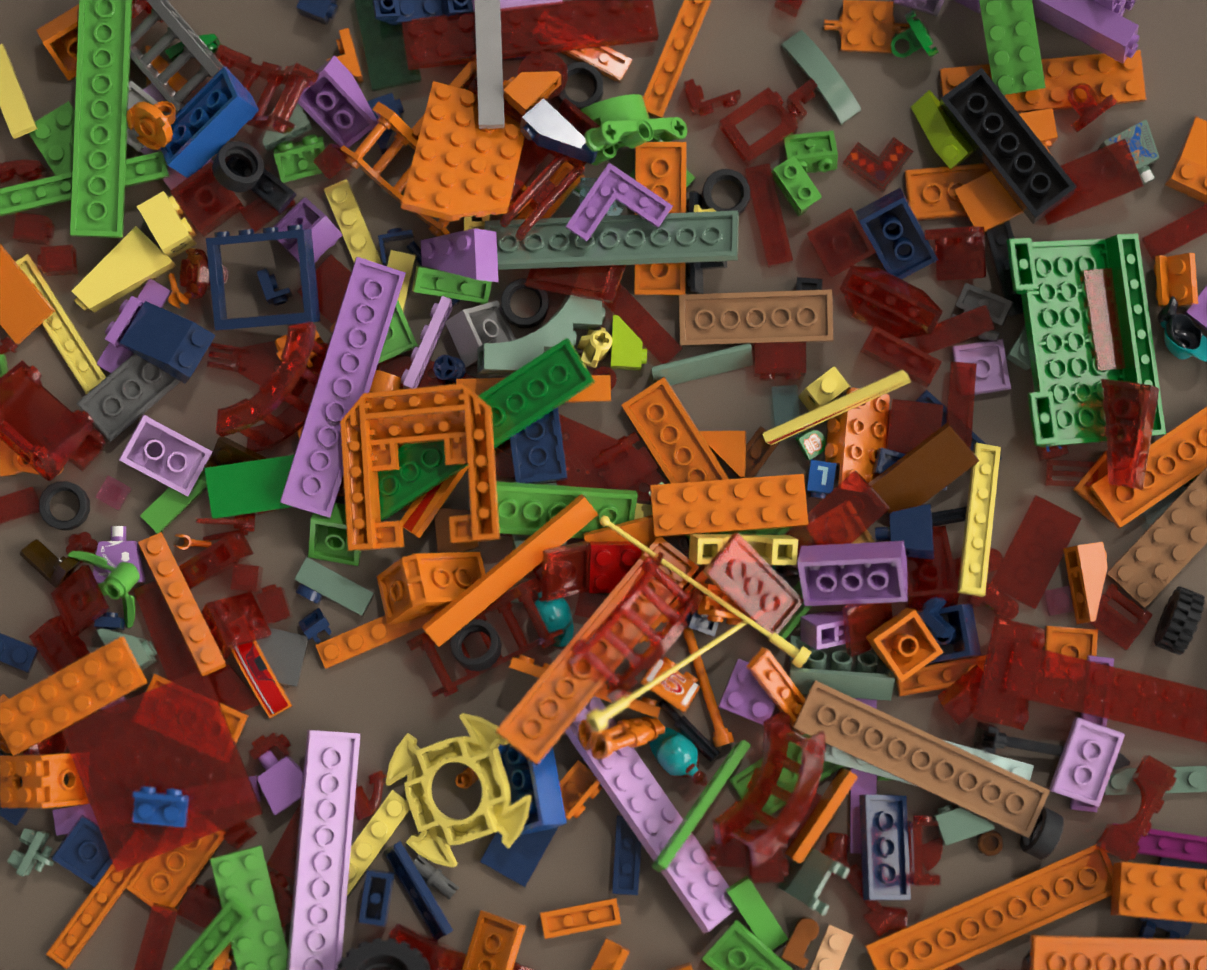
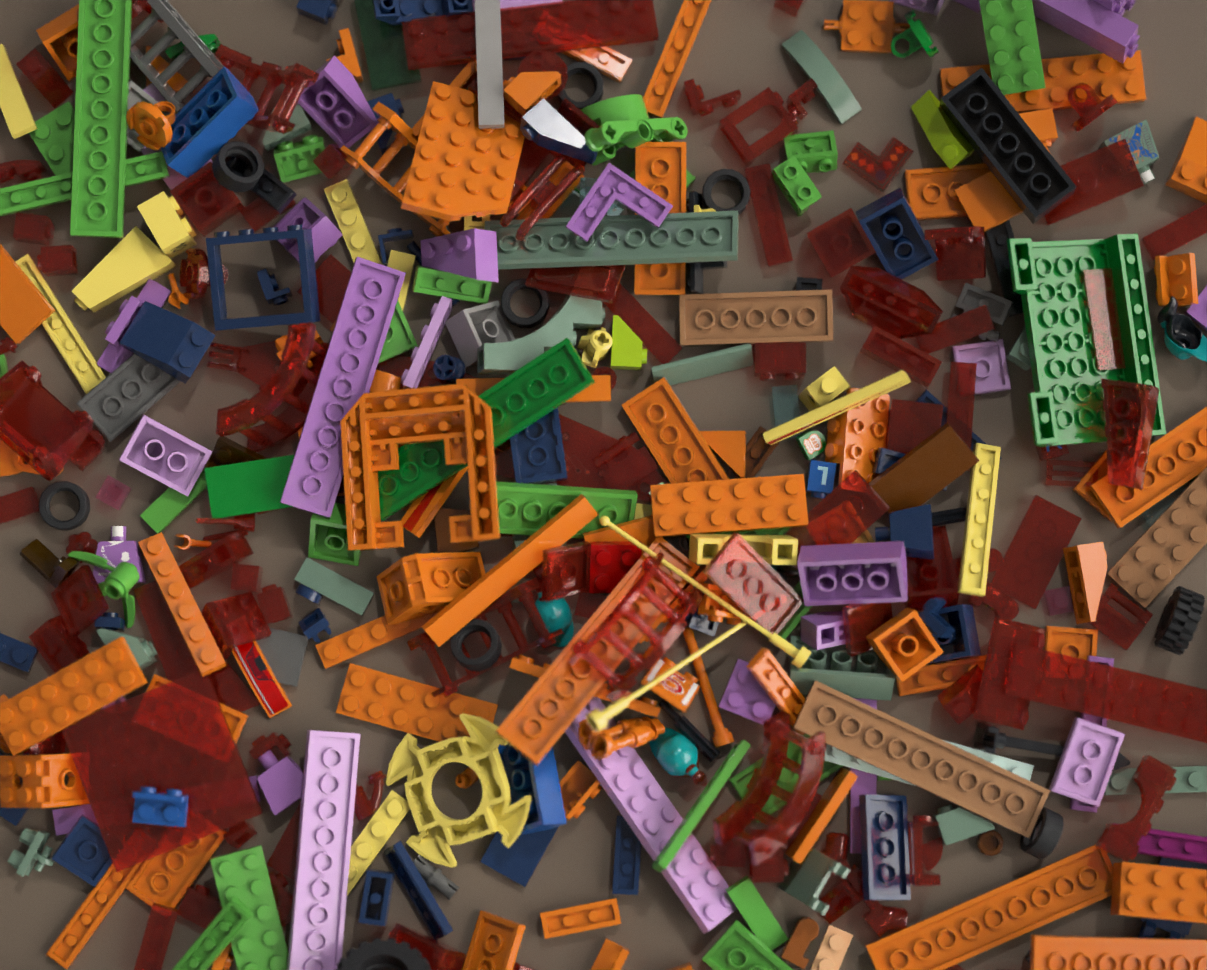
none -> clear red slope [16,48,74,108]
none -> orange plate [336,663,498,742]
none -> clear red slope [818,878,862,924]

